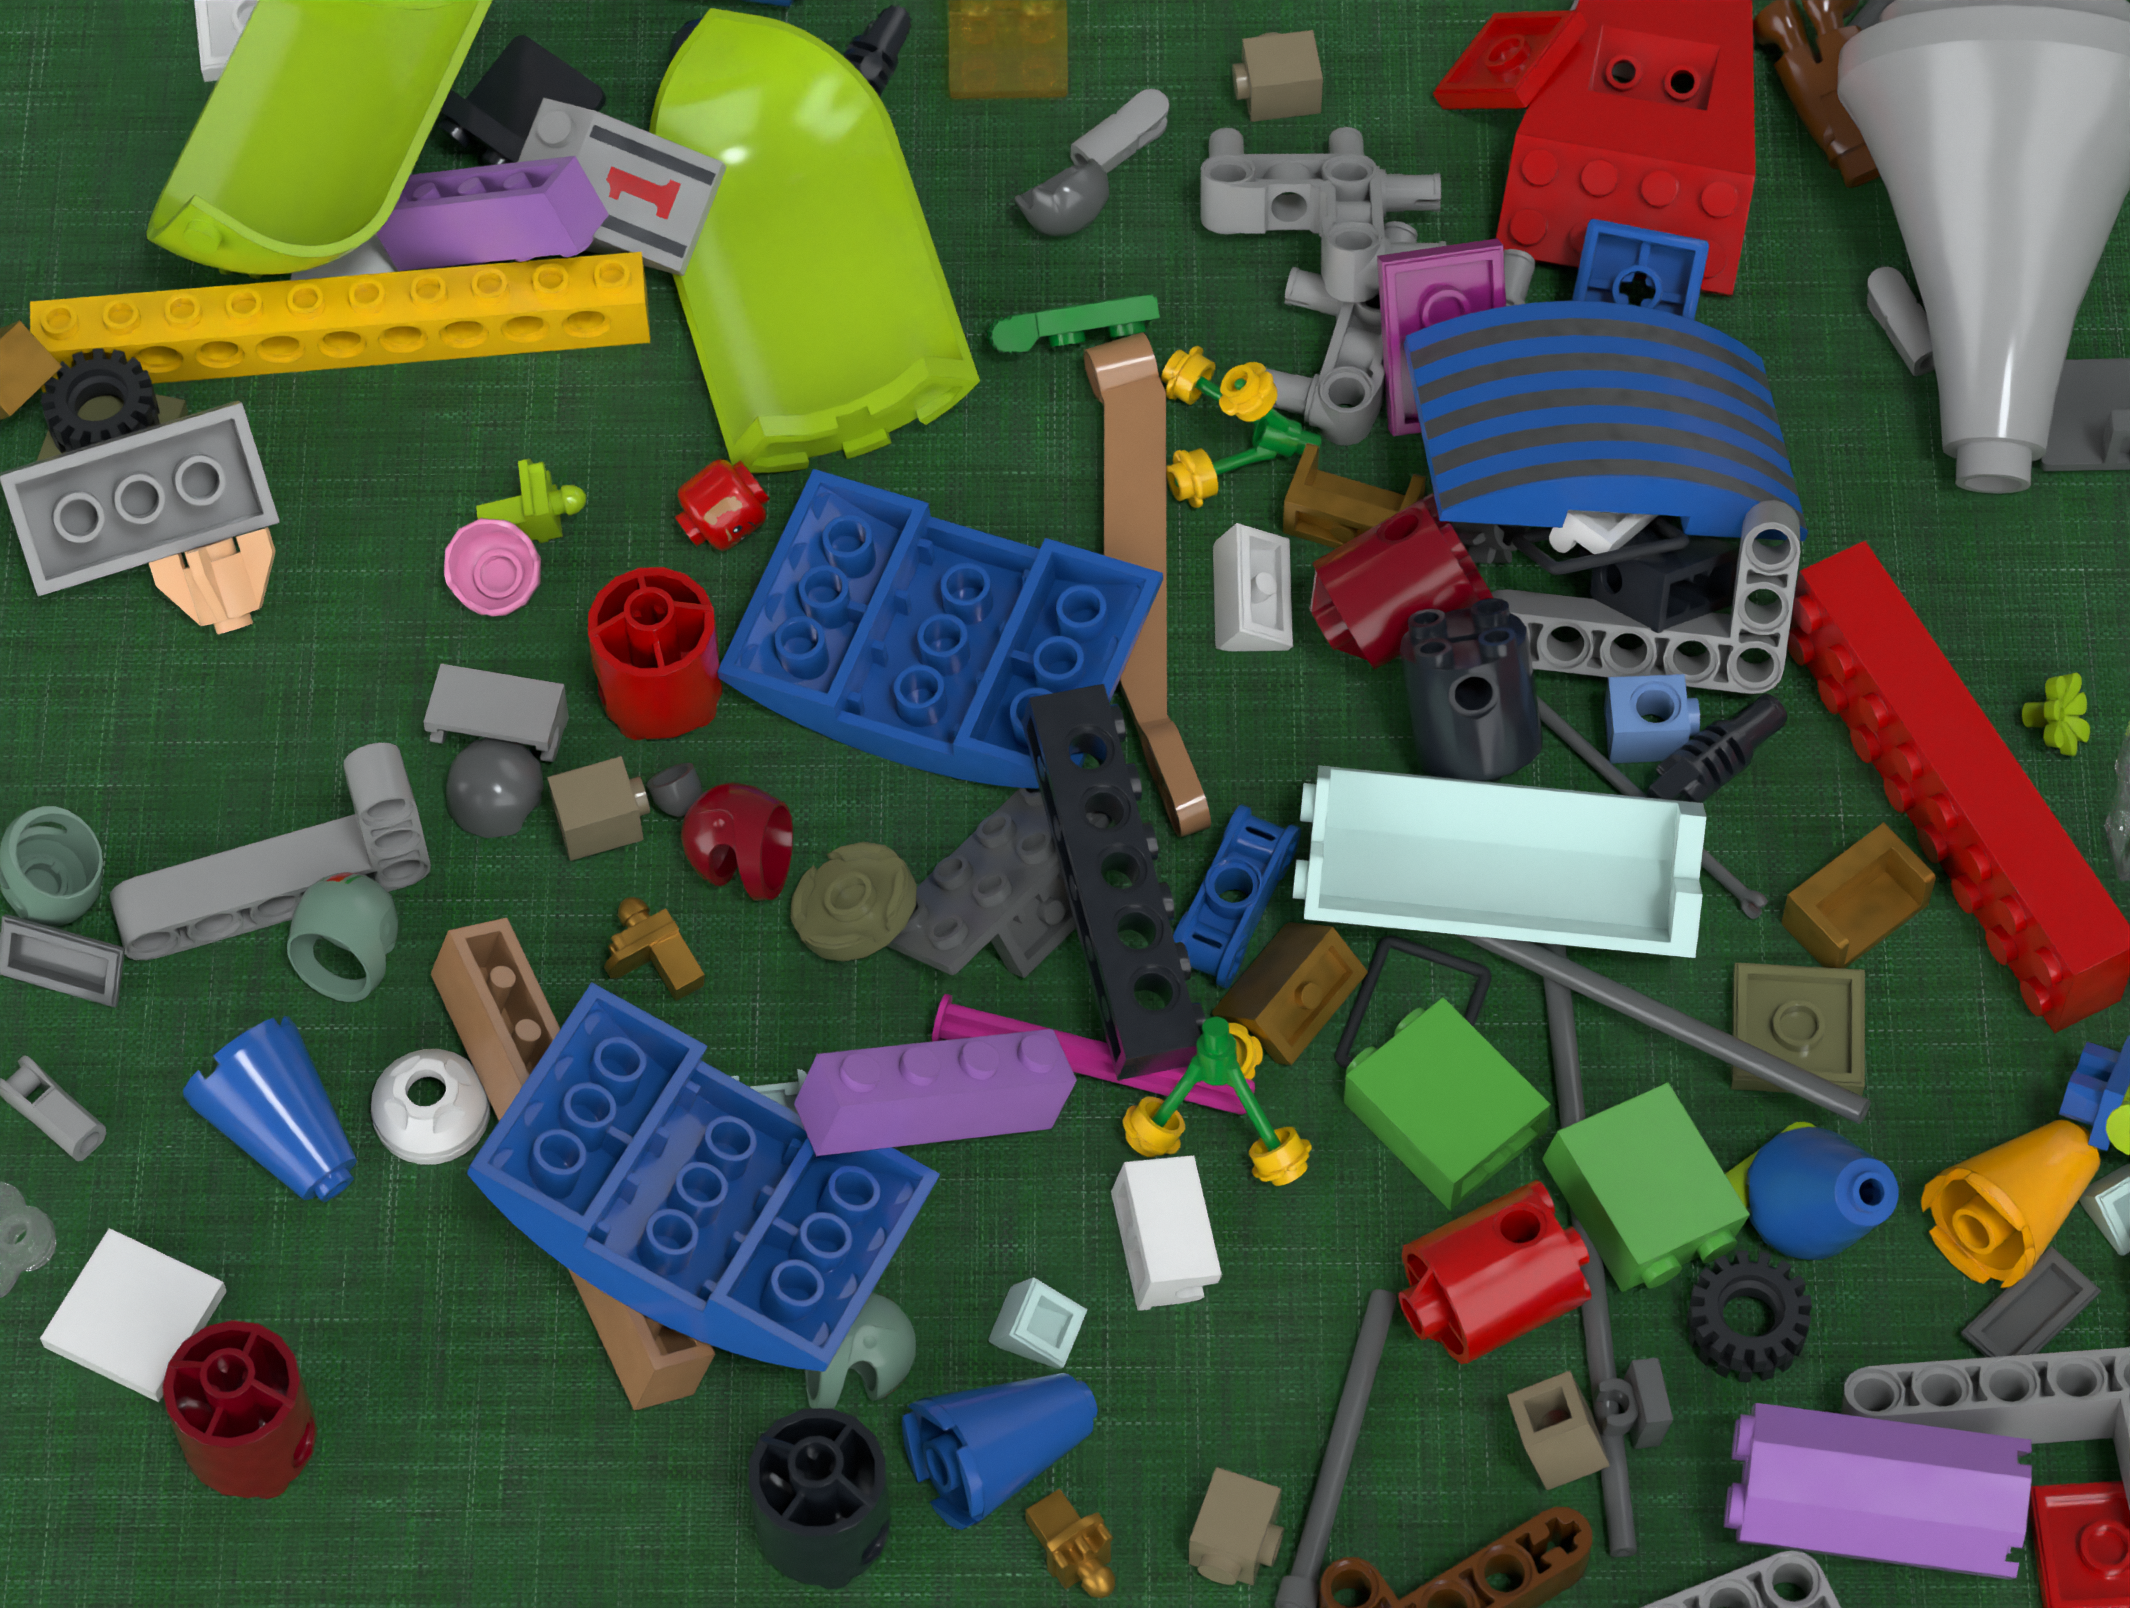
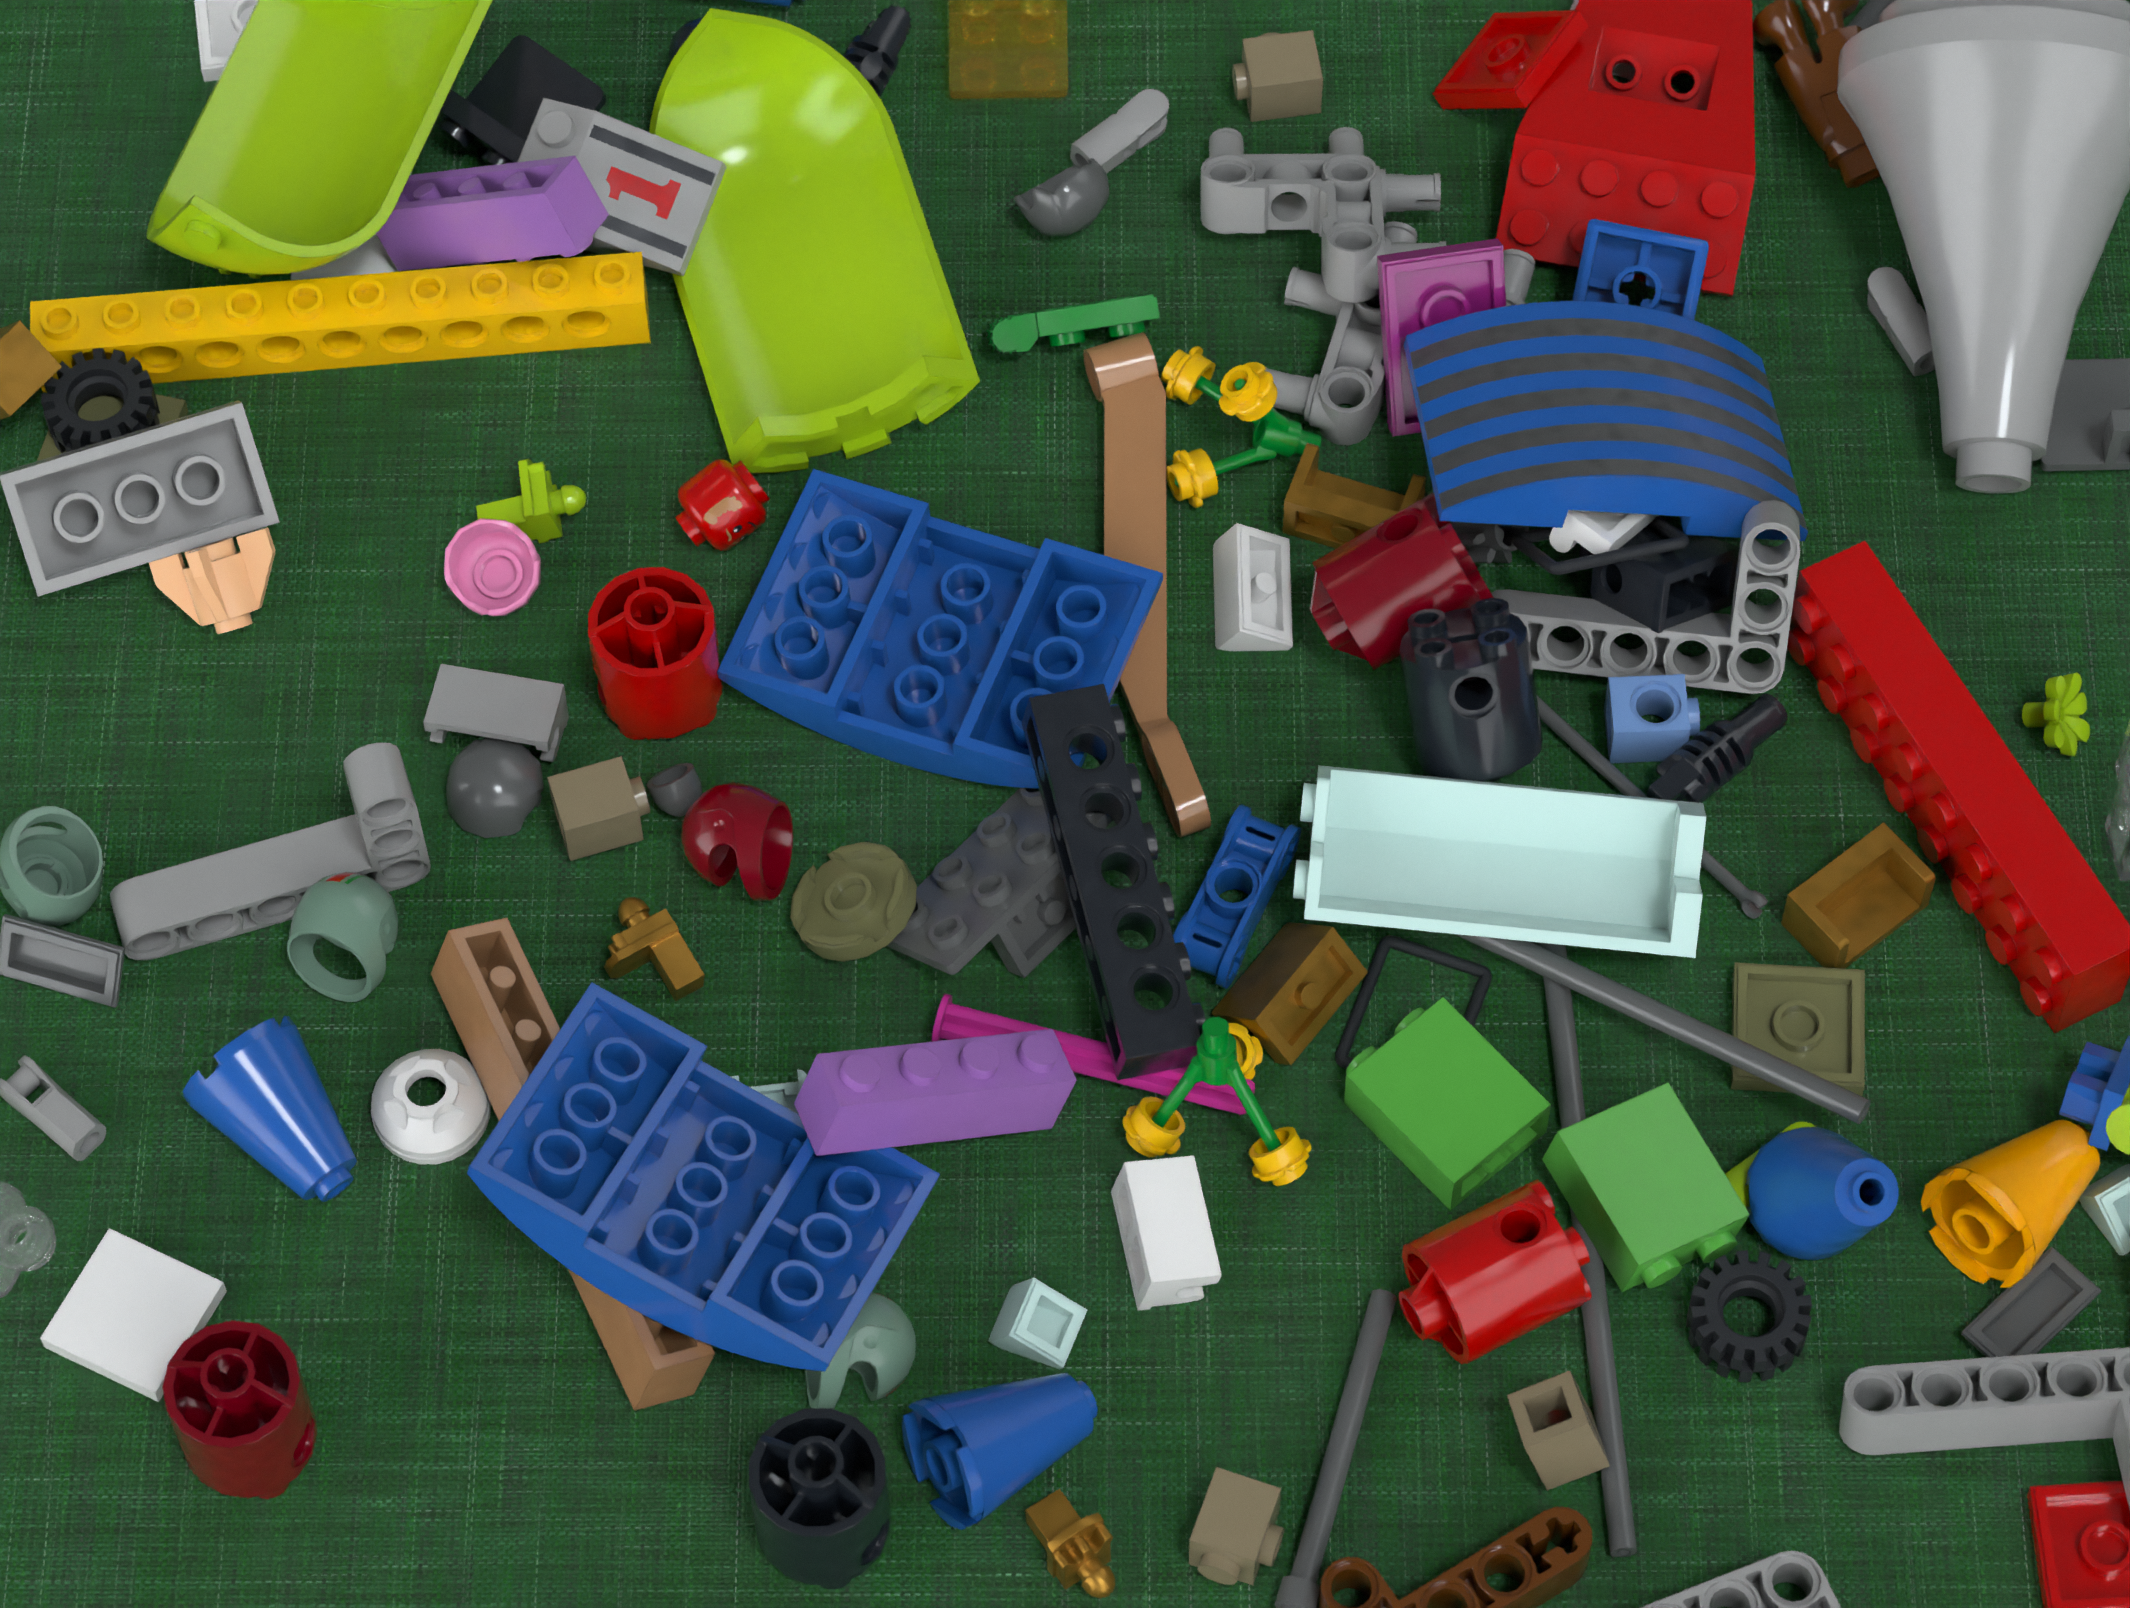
dark grey tile [1593,1357,1673,1449] -> none
medium lavender brick [1723,1403,2031,1580] -> none

